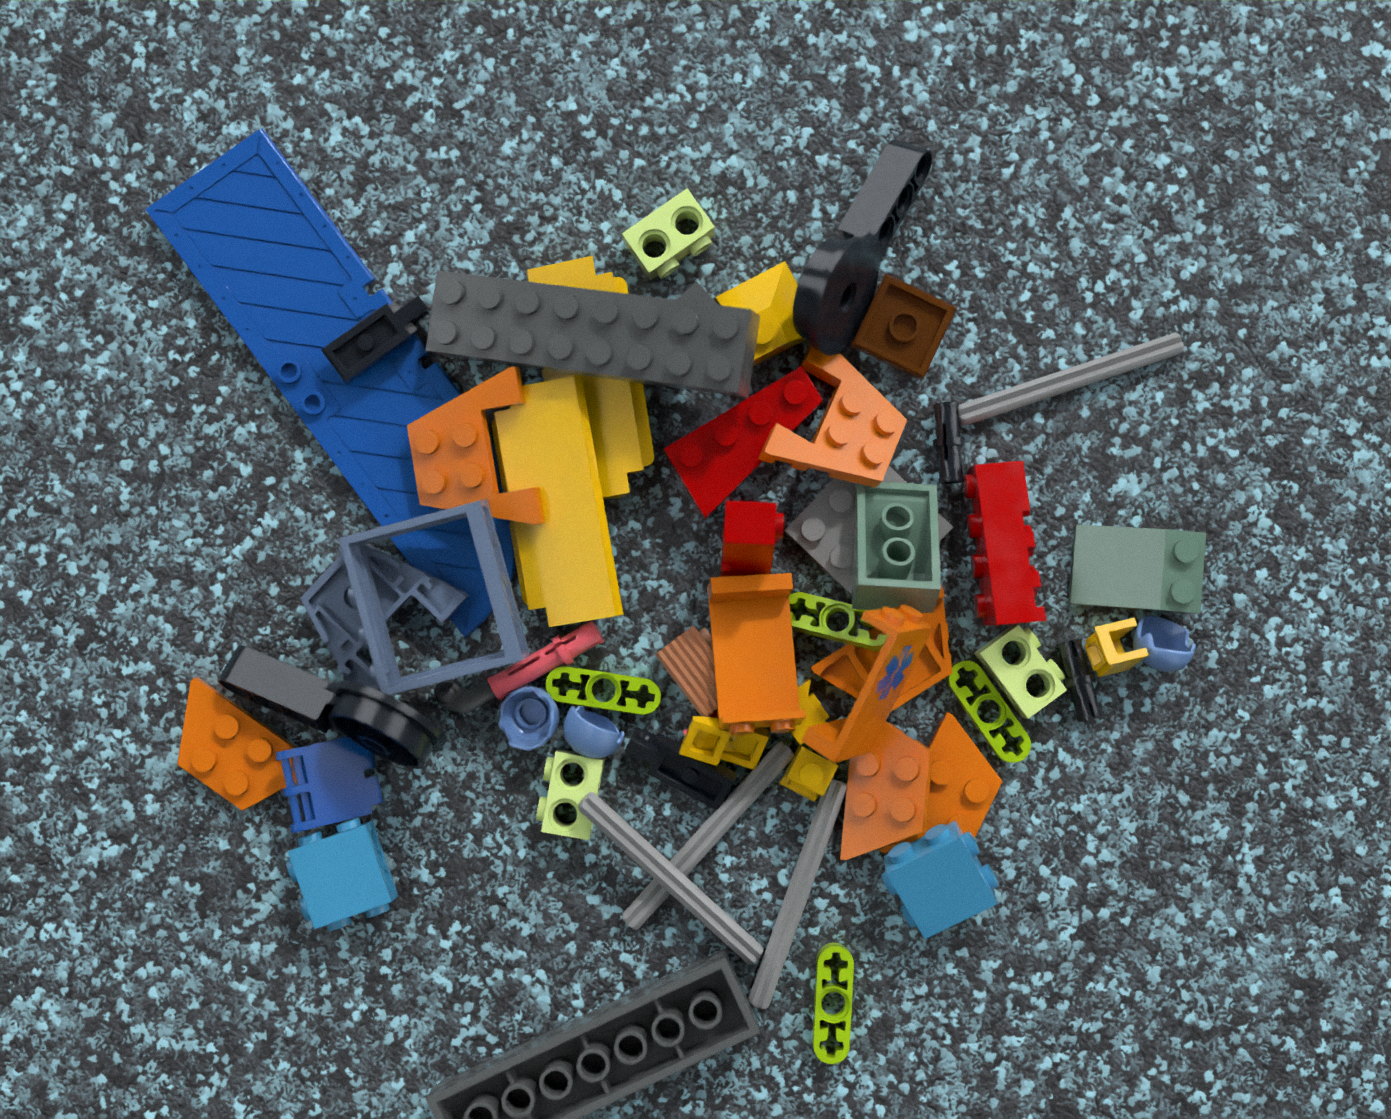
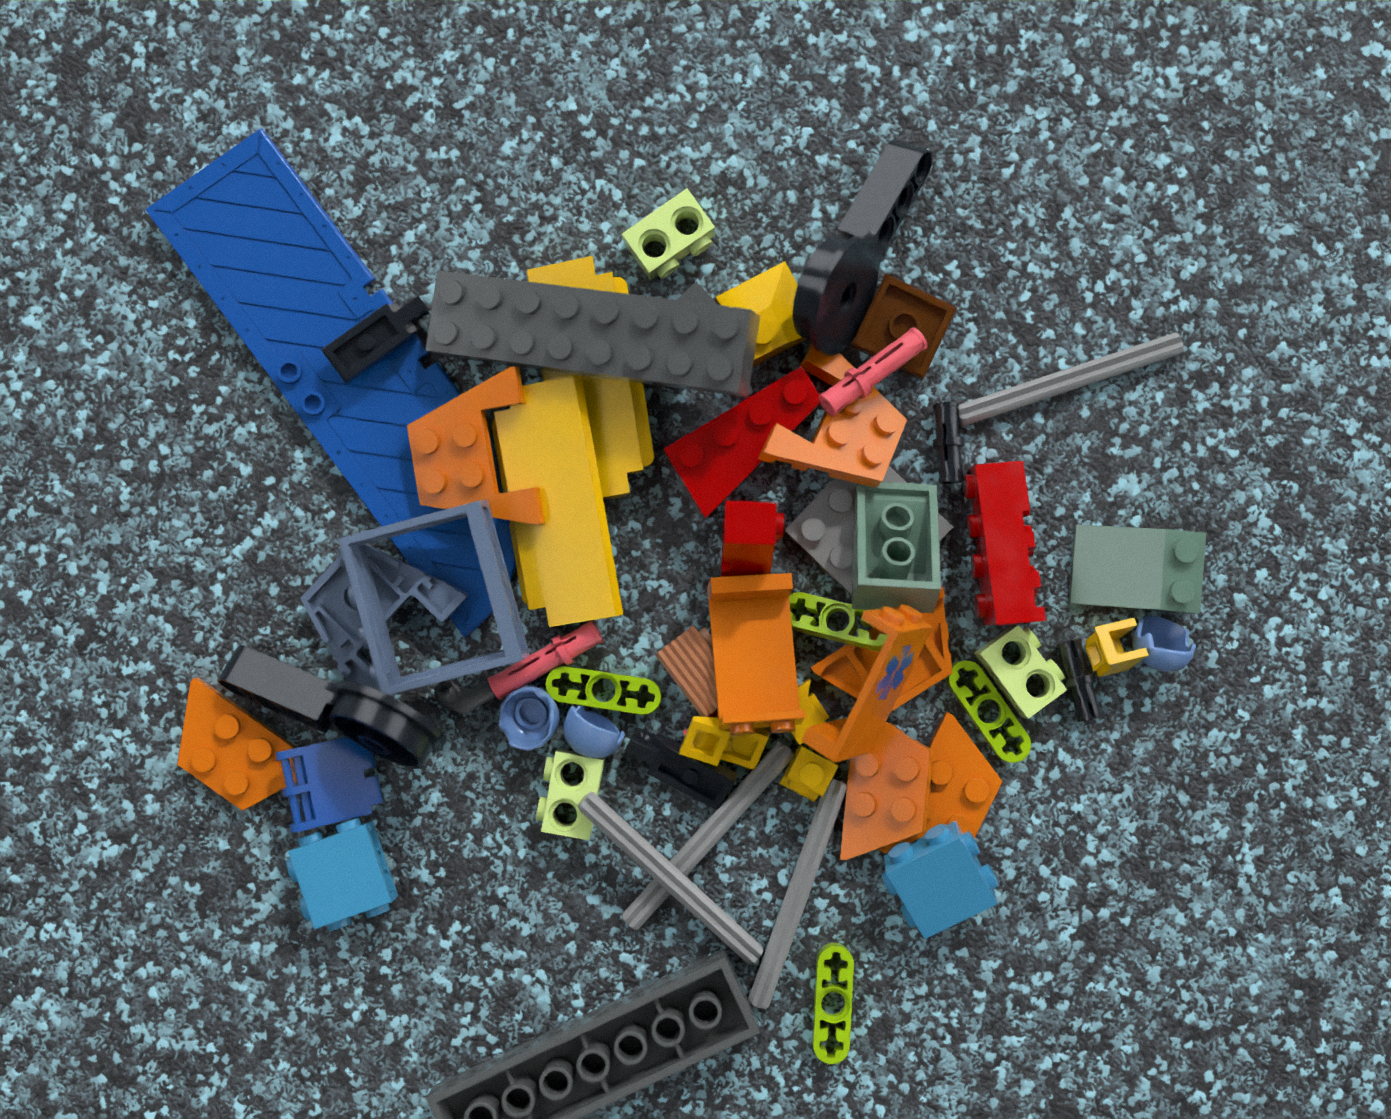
none -> coral pin [818,327,927,417]

